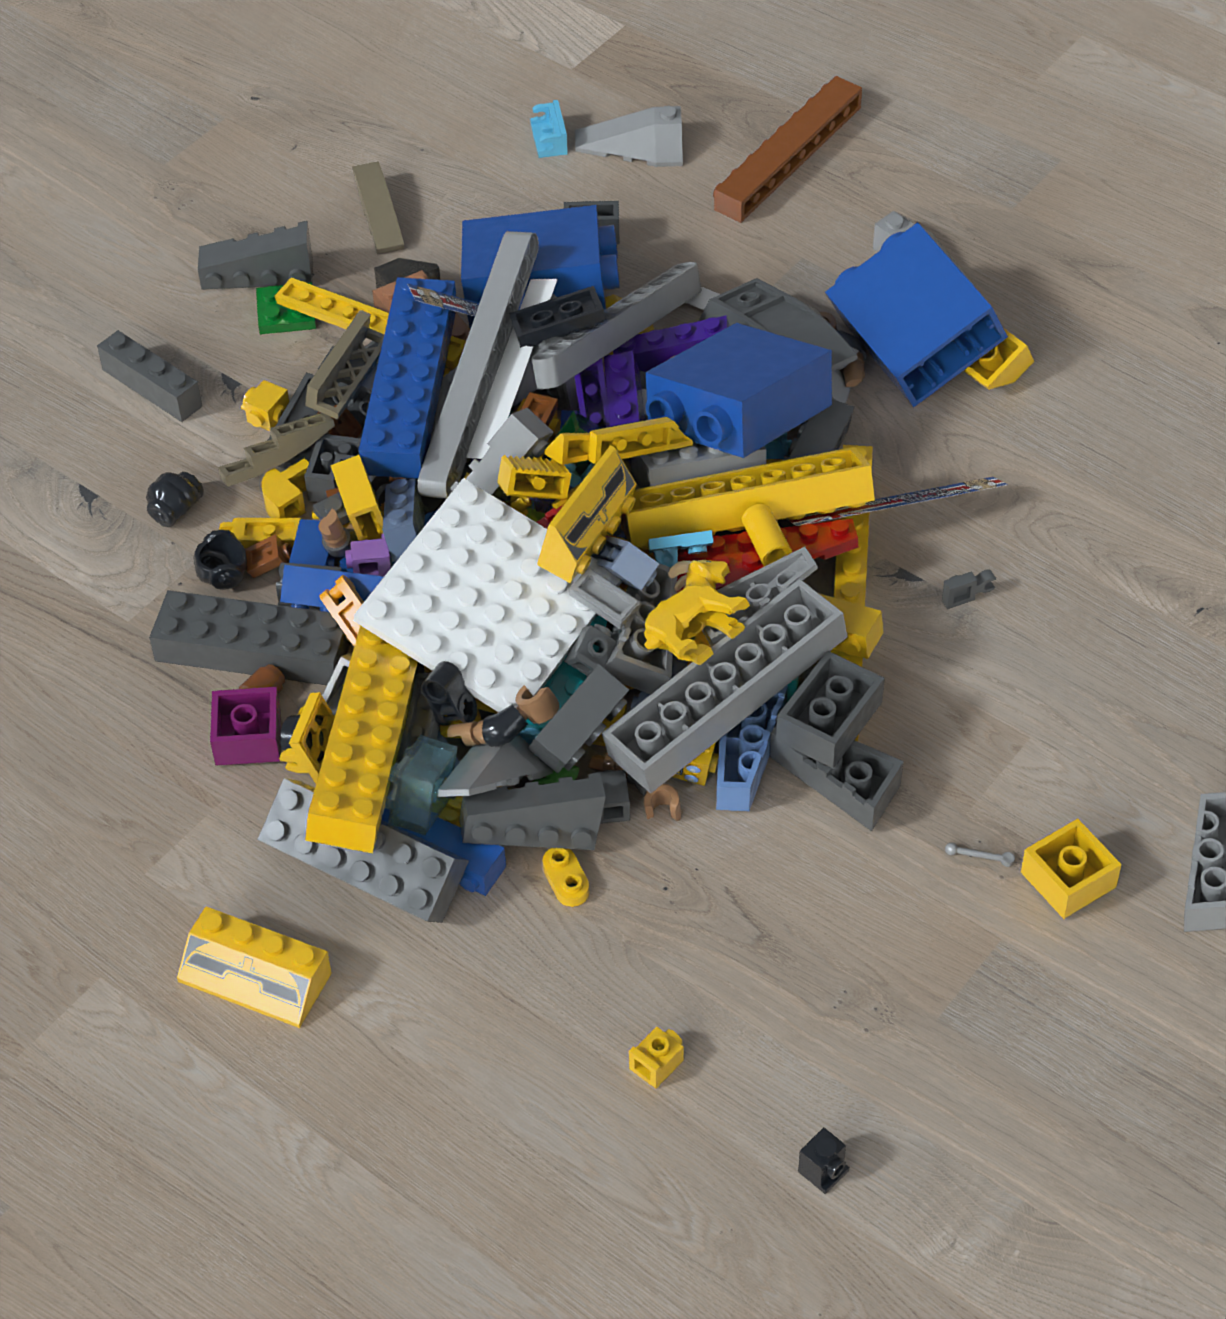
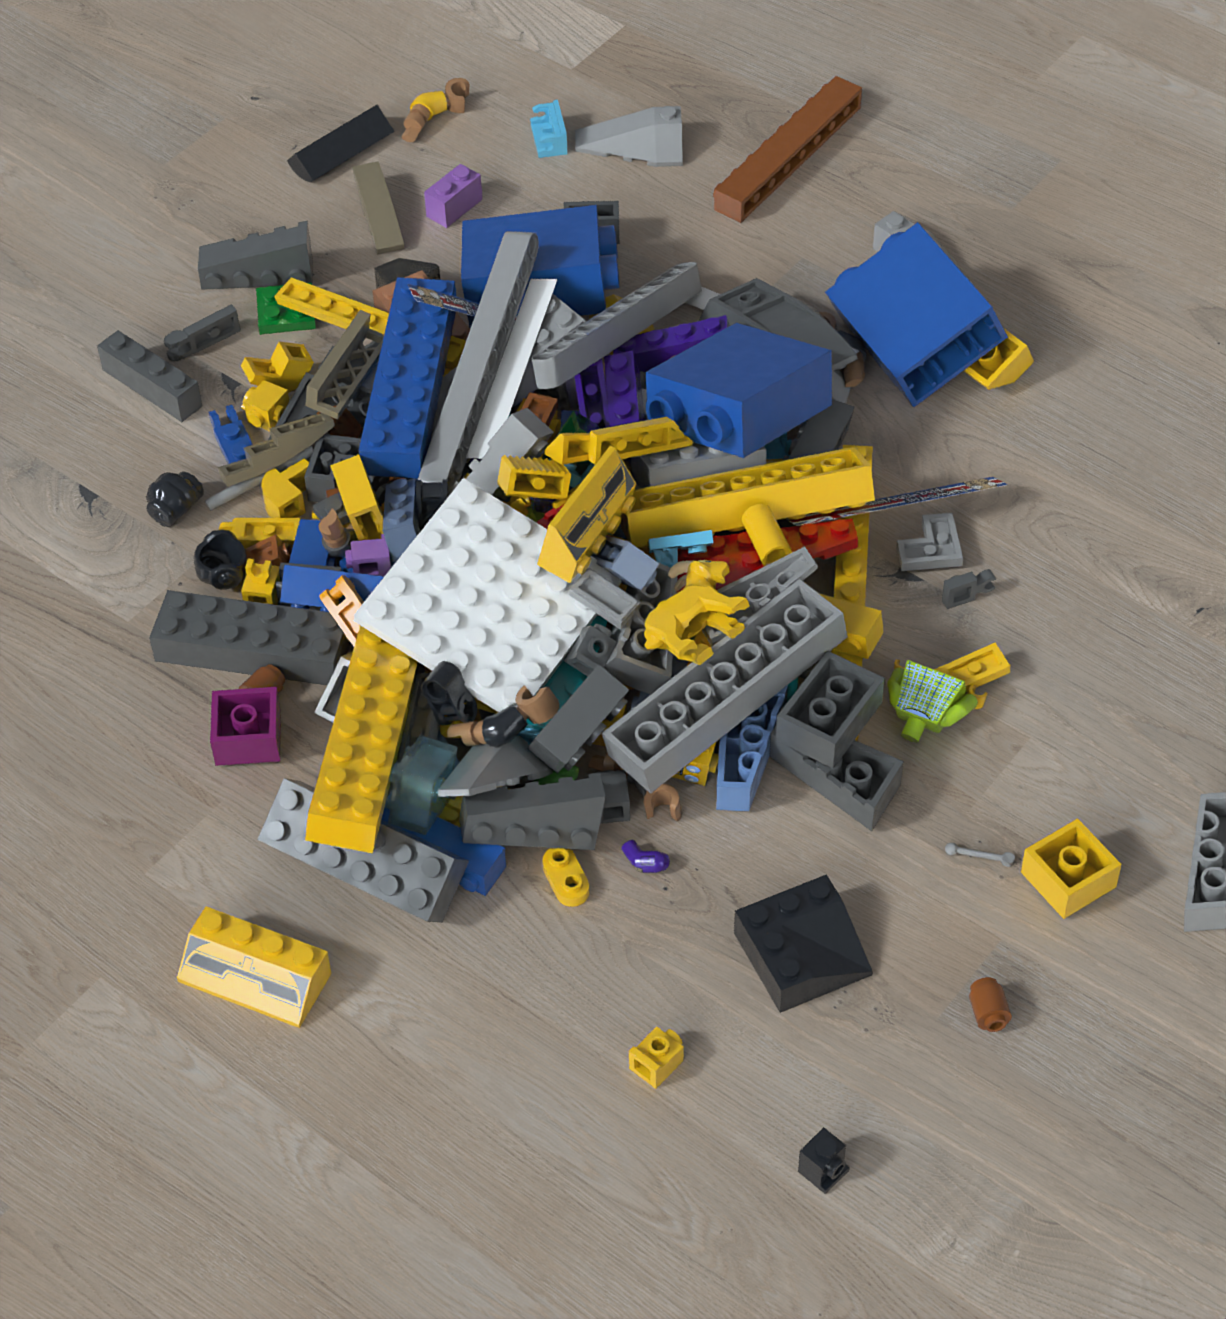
yellow piece [279,692,335,784] -> none
black plate [509,286,607,348] -> none
none -> dark grey hinge [164,304,241,362]
none -> light grey bar [205,446,314,511]
none -> blue hinge [208,405,253,464]
none -> yellow brick [241,342,314,393]
none -> yellow brick [241,558,280,605]
none -> black brick [287,104,395,182]
none -> medium nougat piece [401,78,470,142]
none -> black piece [416,479,448,531]
none -> medium lavender brick [424,164,482,228]
none -> dark purple arm [621,840,670,873]
none -> black slope [734,874,873,1013]
none -> lime torso [887,659,988,743]
none -> light grey plate [896,513,963,571]
none -> yellow hinge [934,643,1011,692]
none -> dark orange brick [969,977,1012,1032]

